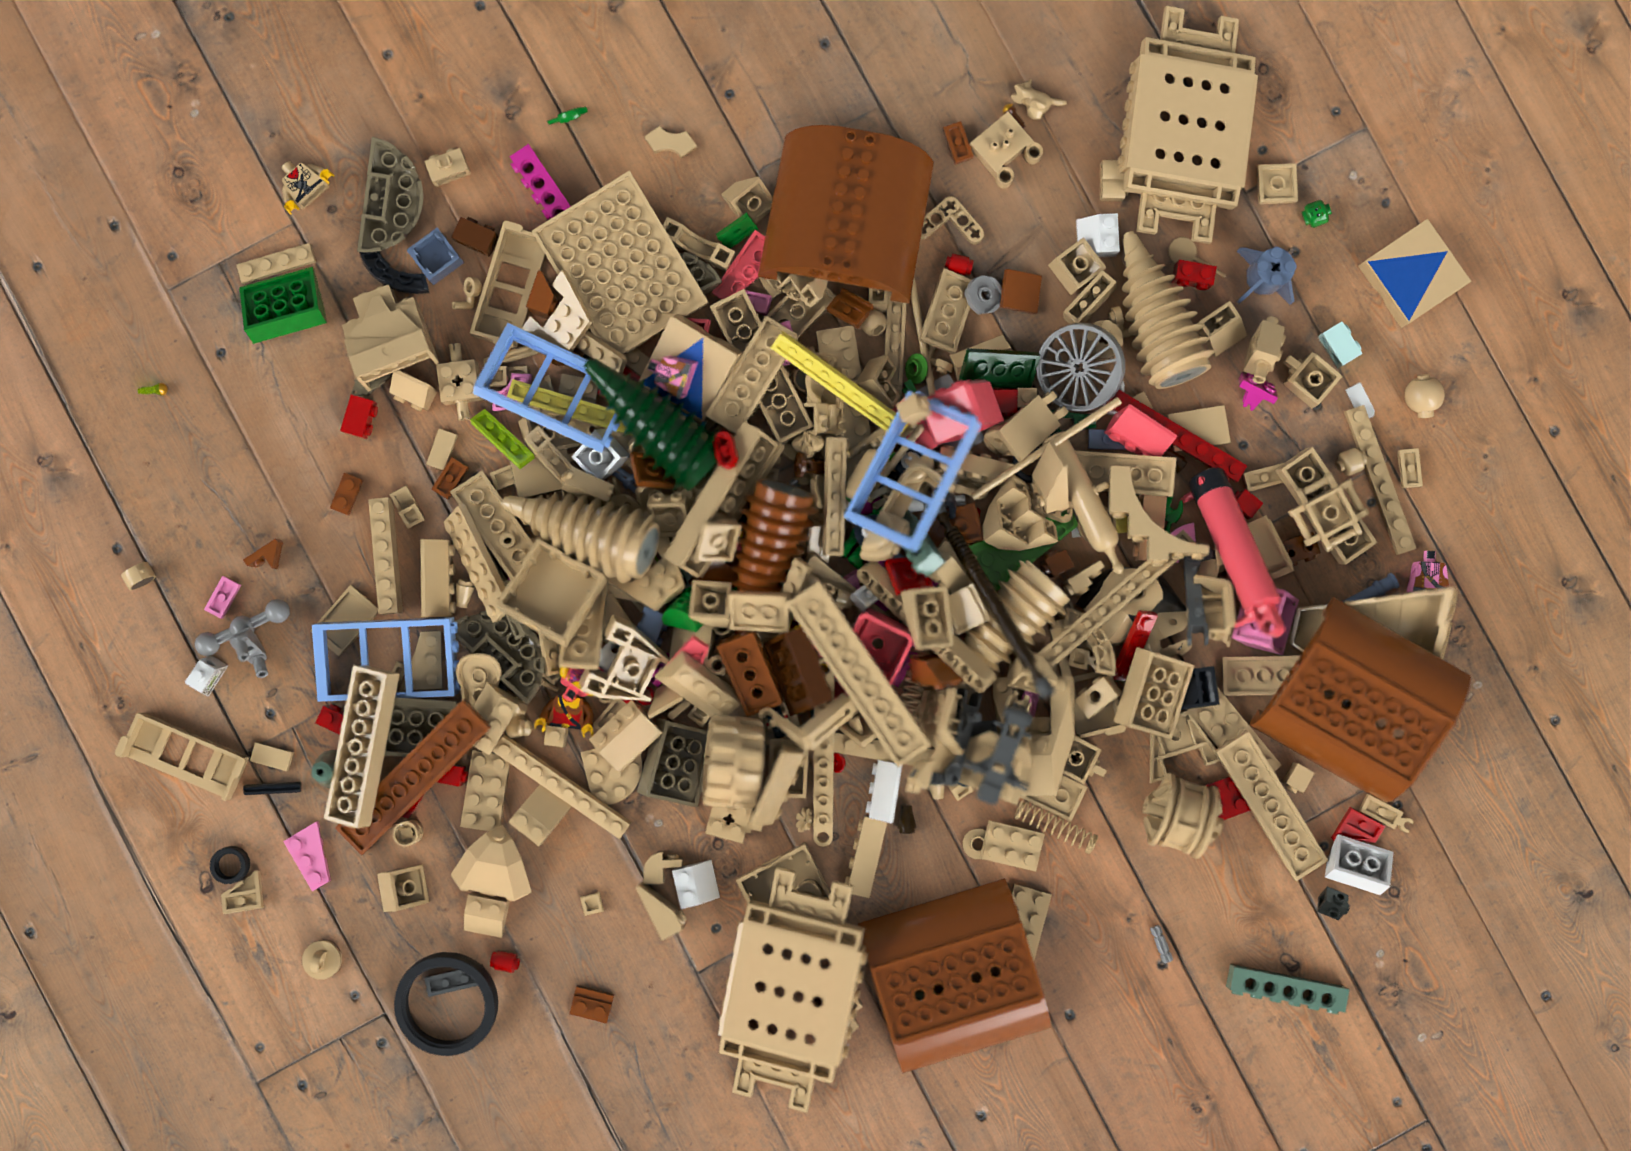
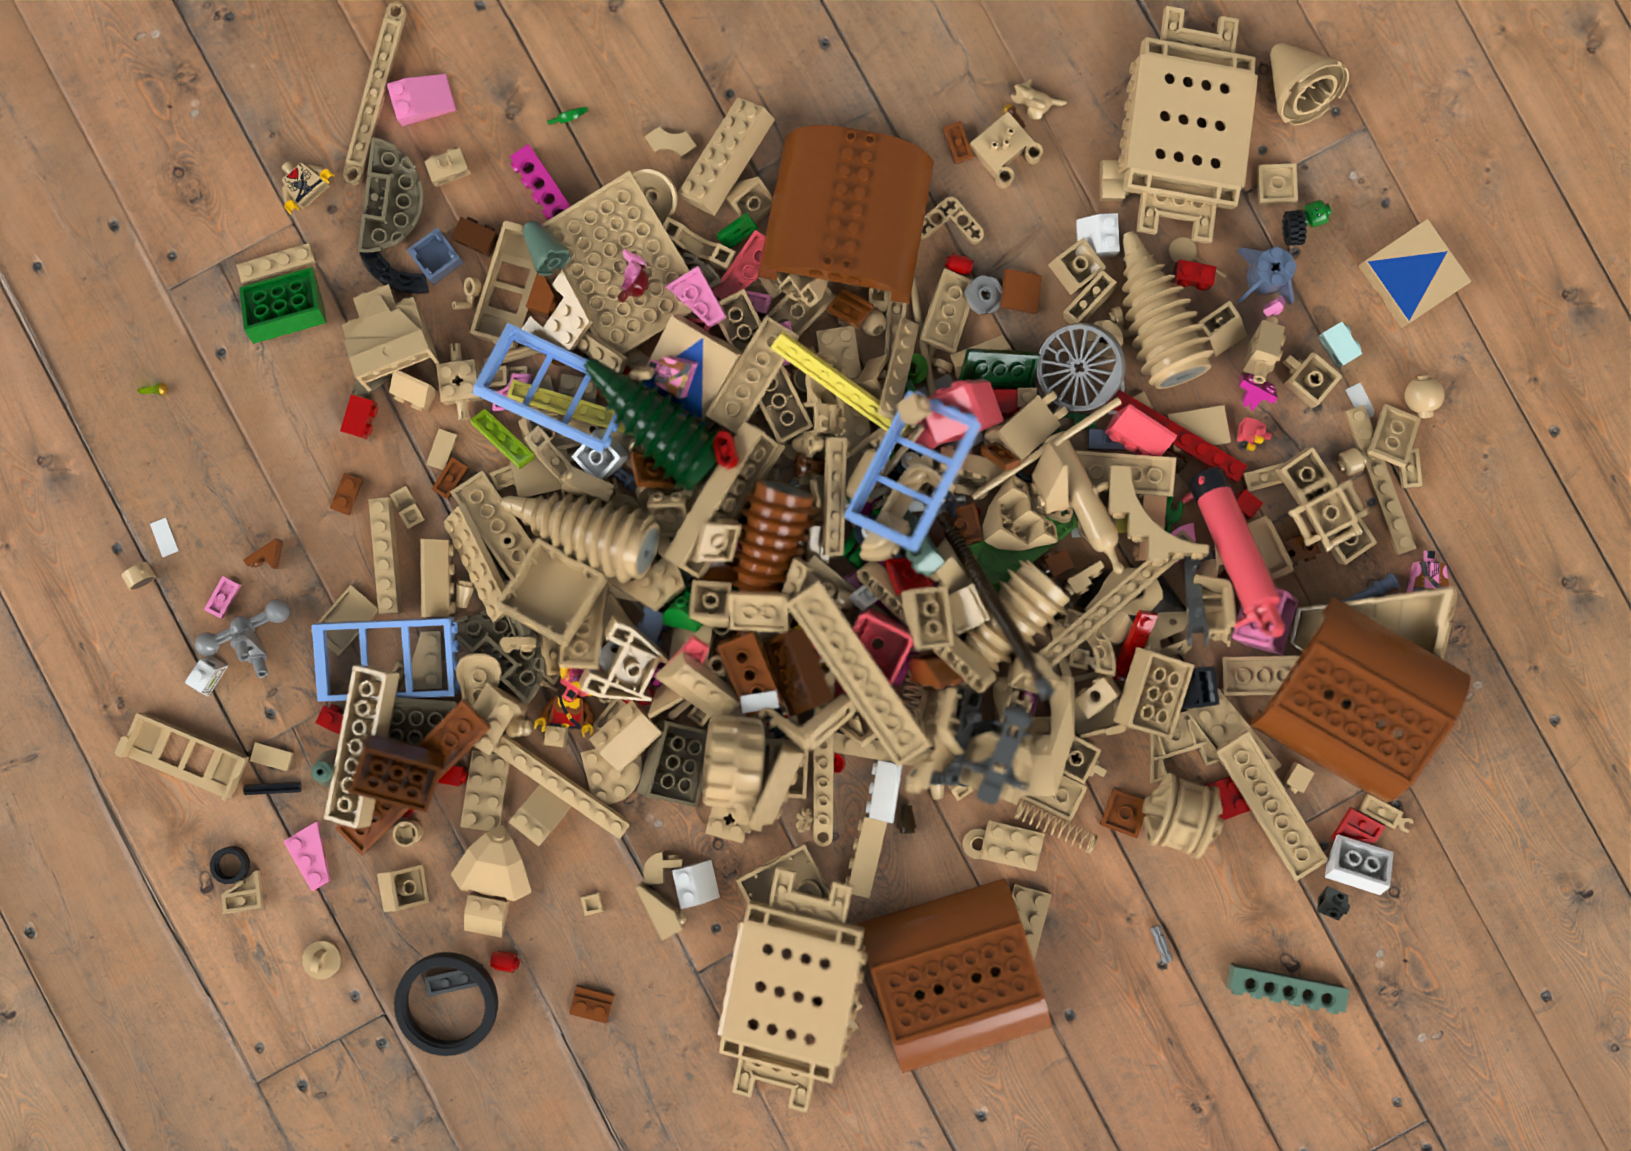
none -> white sticker [150,518,178,557]
none -> tan plate [343,2,407,185]
none -> reddish brown slope [349,733,445,813]
none -> bright pink slope [387,74,457,127]
none -> tan plate [500,637,536,653]
none -> sand green cone [522,221,571,276]
none -> hair [618,249,649,303]
none -> tan tile [630,367,655,380]
none -> tan dish [632,169,678,224]
none -> bright pink wing [665,266,727,327]
none -> tan brick [677,97,775,216]
none -> white sticker [740,691,779,713]
none -> tan plate [877,317,920,420]
none -> dark orange plate [981,442,1021,471]
none -> dark orange tile [1100,788,1146,838]
none -> coral piece [1236,417,1272,451]
none -> bright pink plate [1263,296,1286,317]
none -> tan cone [1270,43,1349,126]
none -> black tyre [1282,210,1307,246]
none -> tan plate [1368,404,1421,468]

